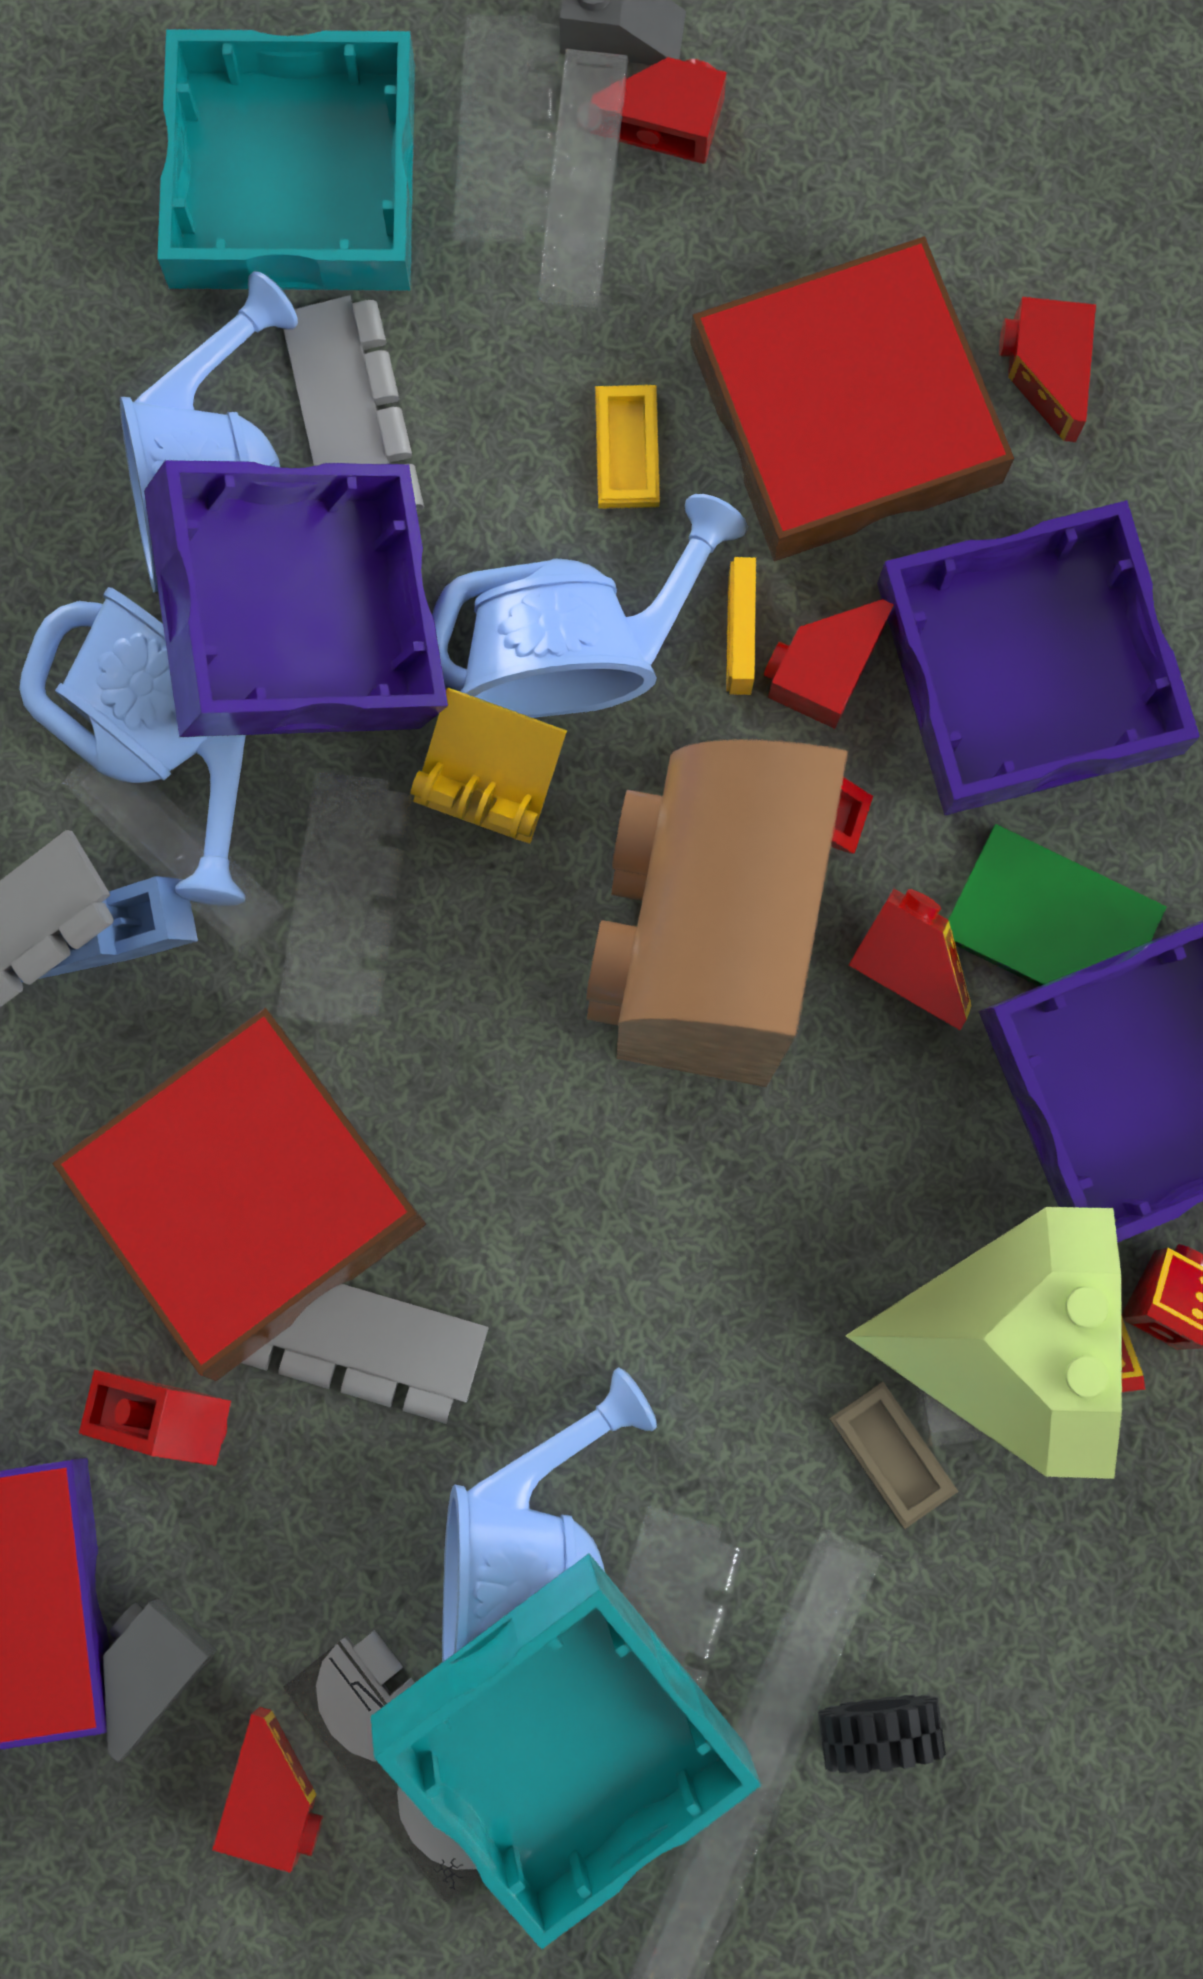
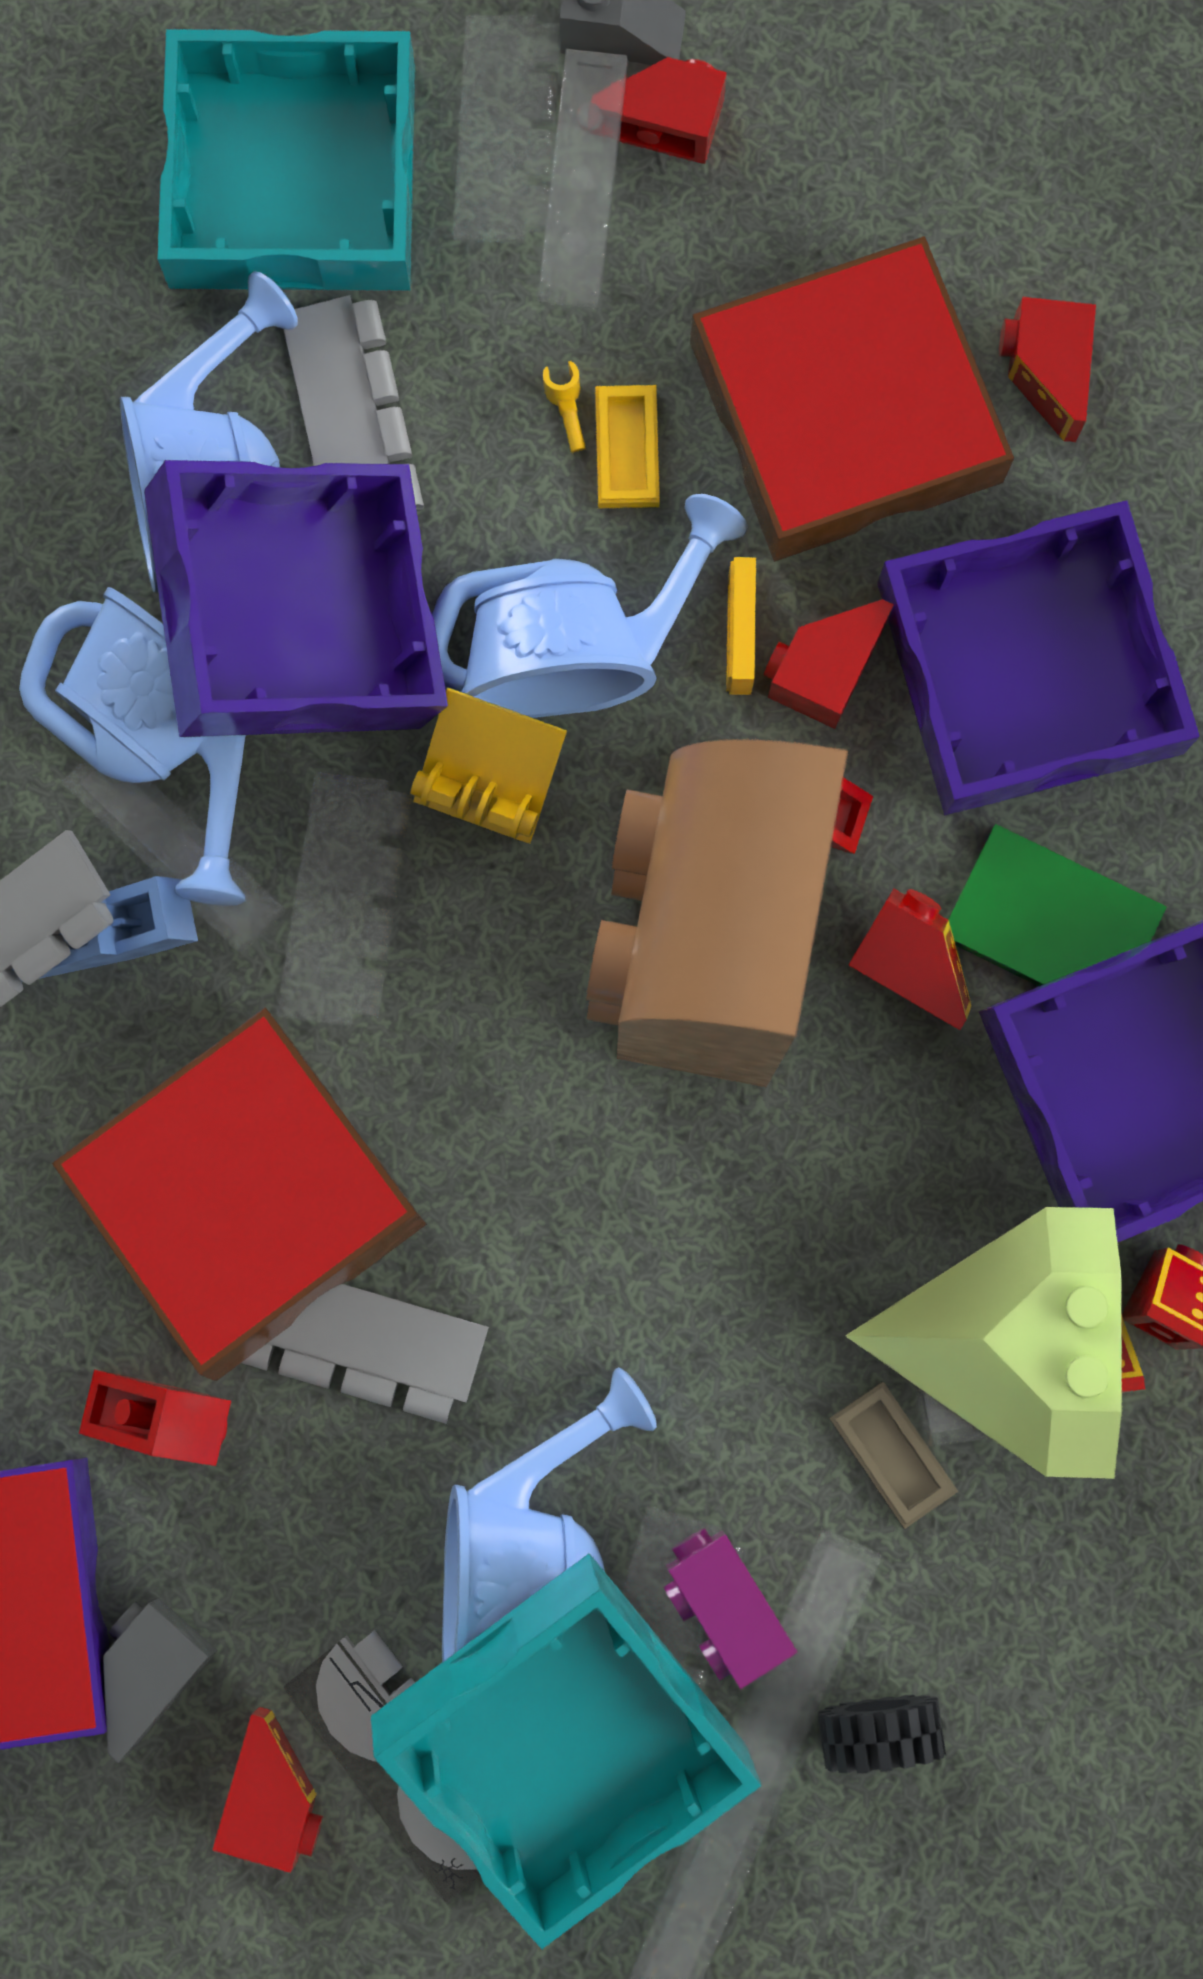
none -> yellow hand [543,361,586,453]
none -> magenta brick [663,1528,798,1689]

